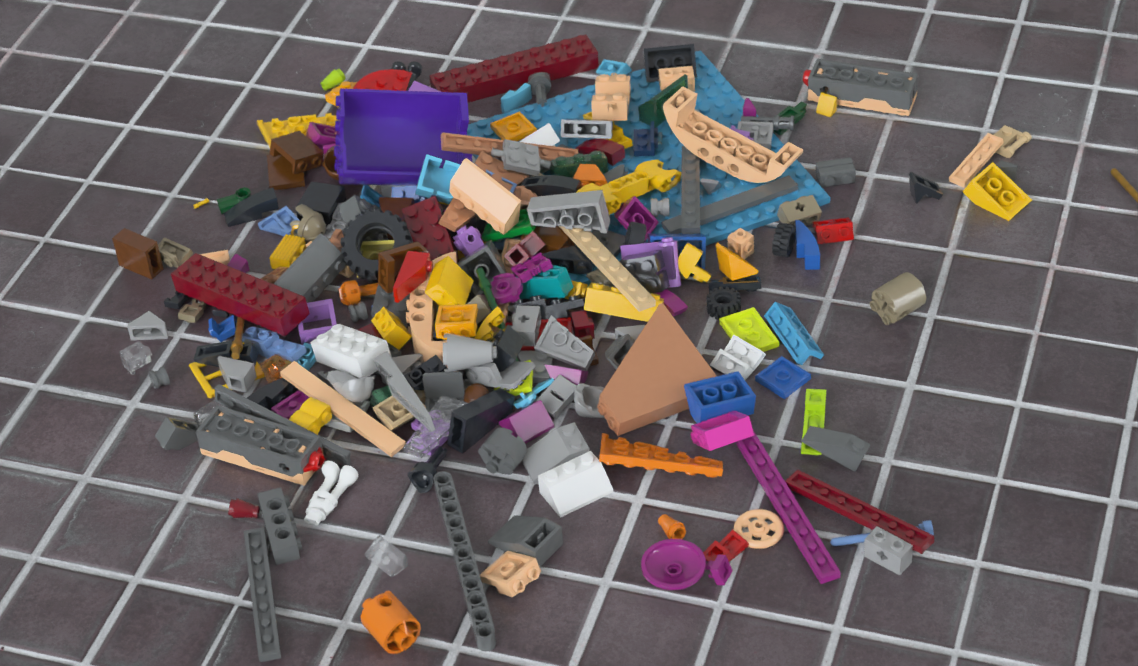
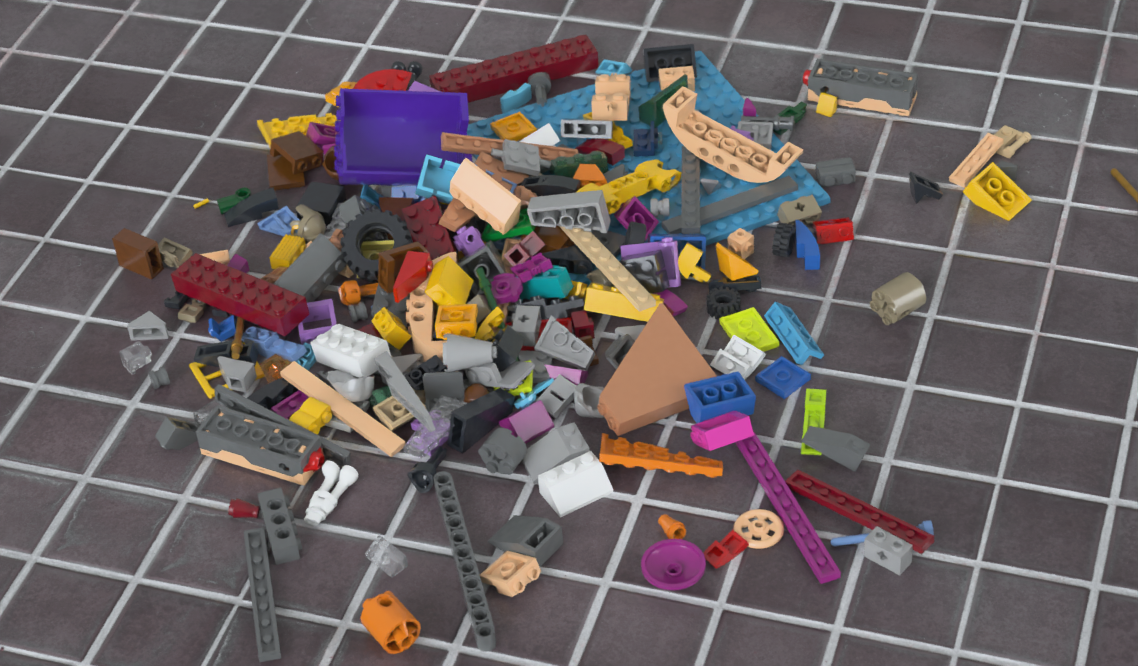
lime cone [320,68,346,91] -> none
magenta tile [706,555,733,586] -> none

